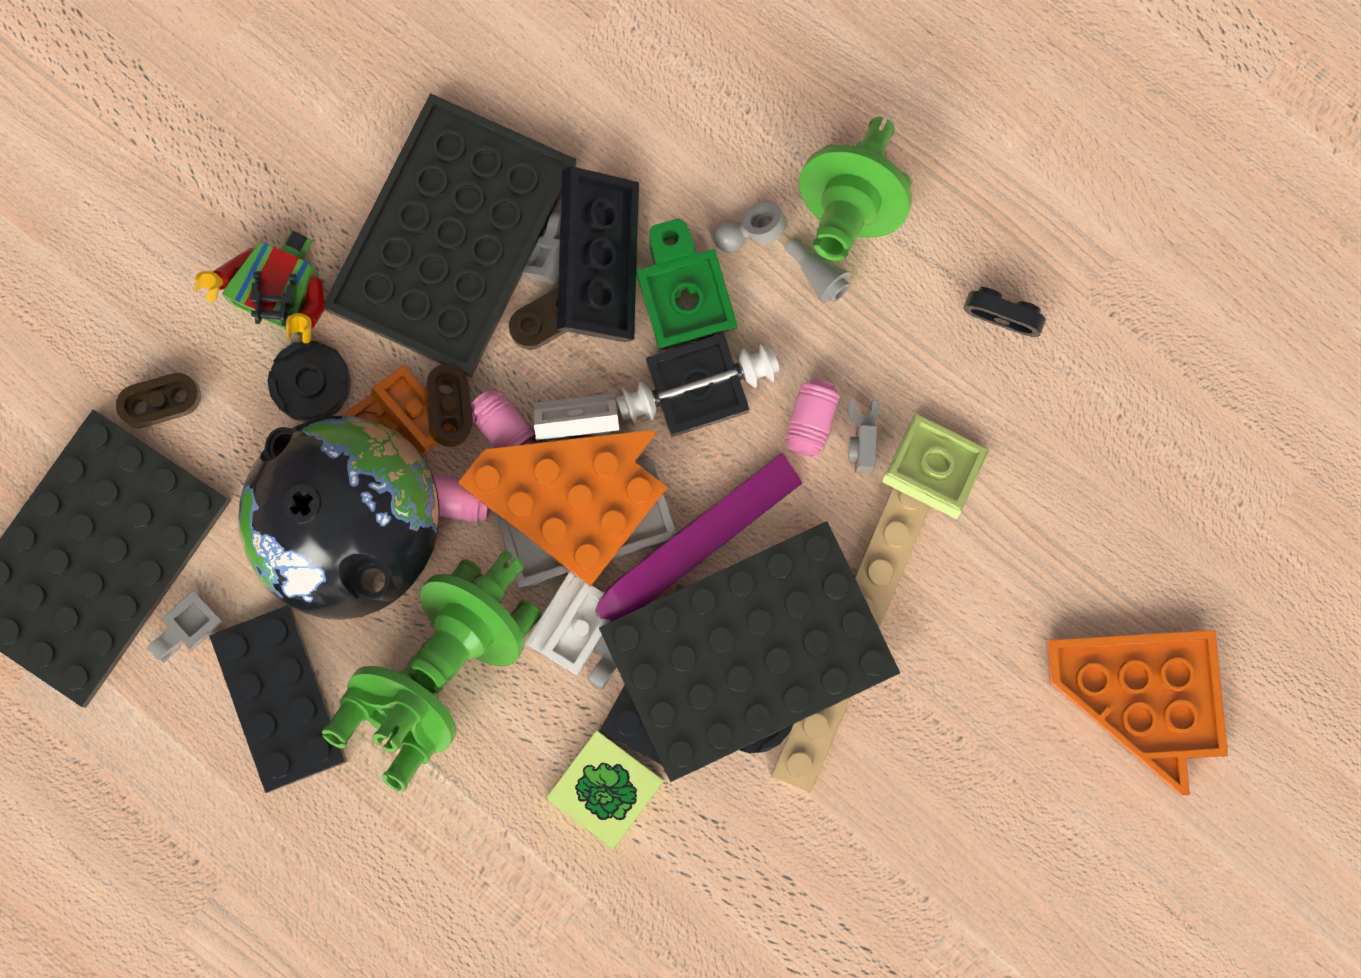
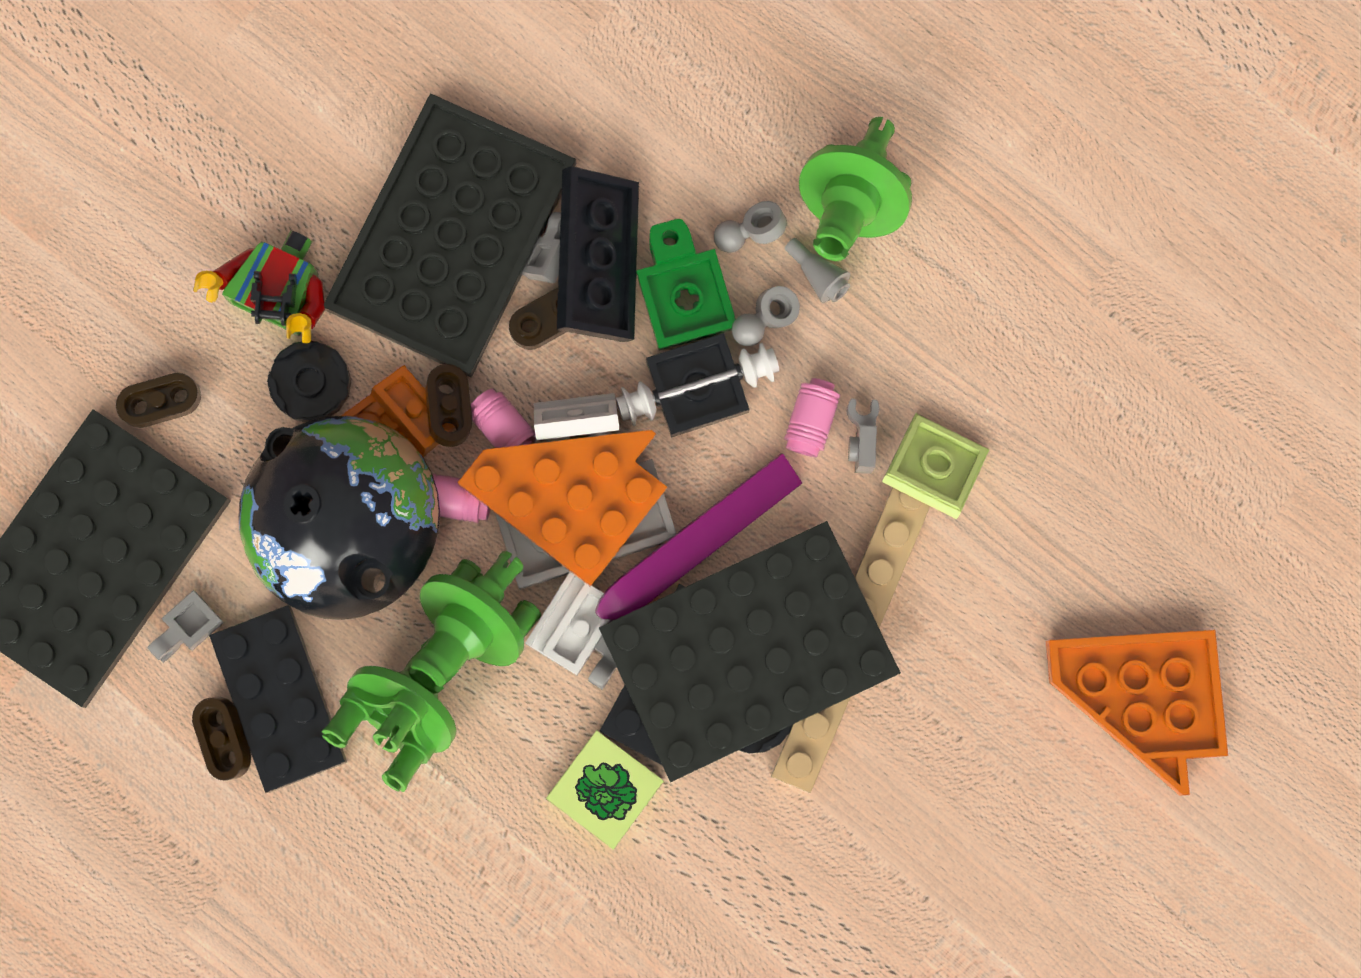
black plate [963,287,1046,337] -> none
none -> dark brown plate [192,697,251,781]
none -> light grey plate [732,286,800,346]

